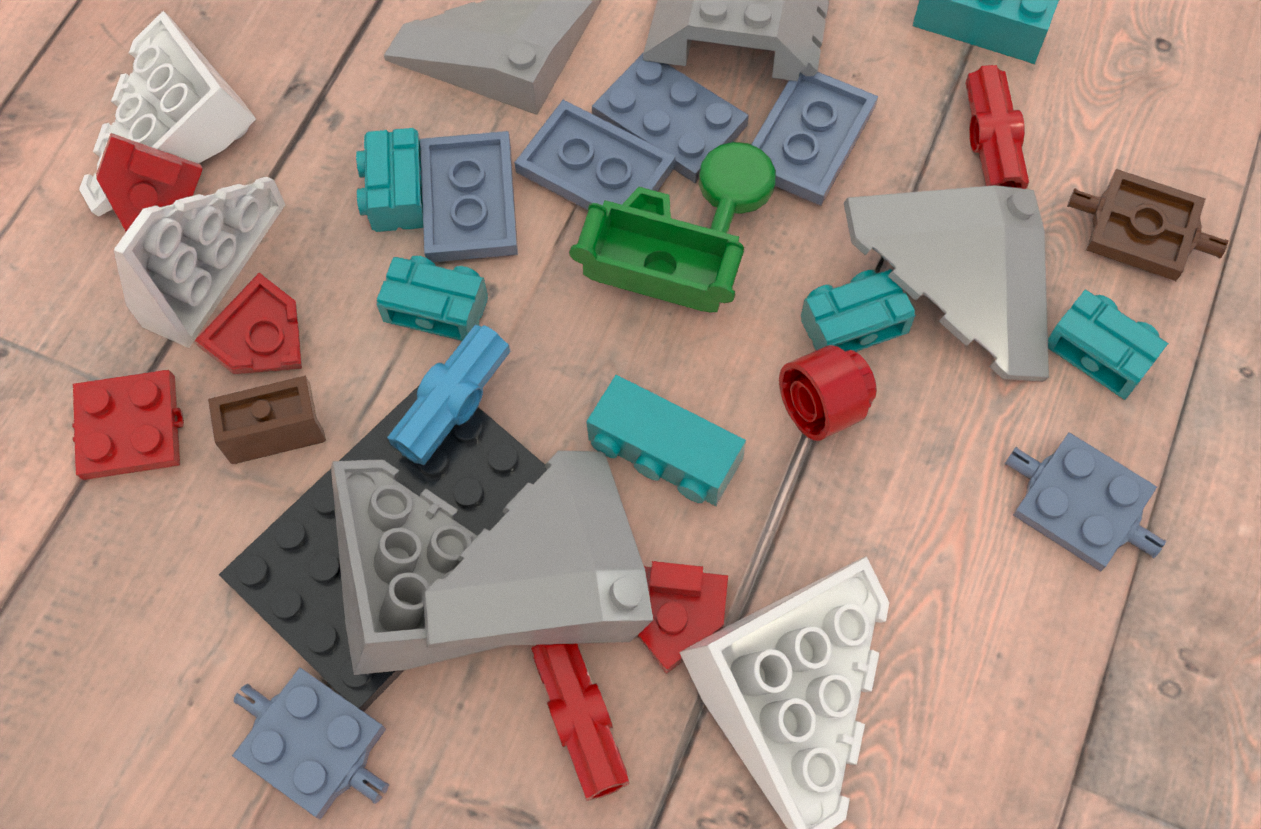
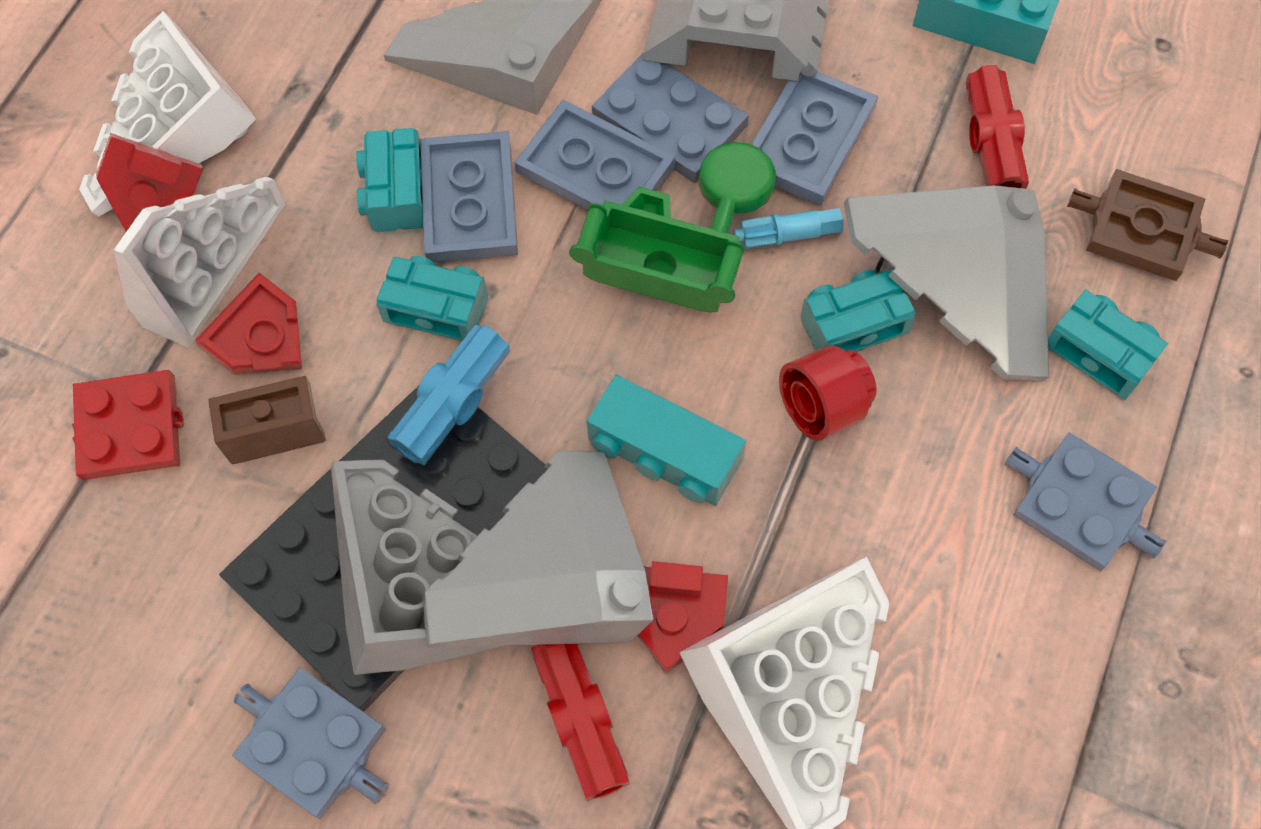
none -> medium azure piece [732,208,844,249]

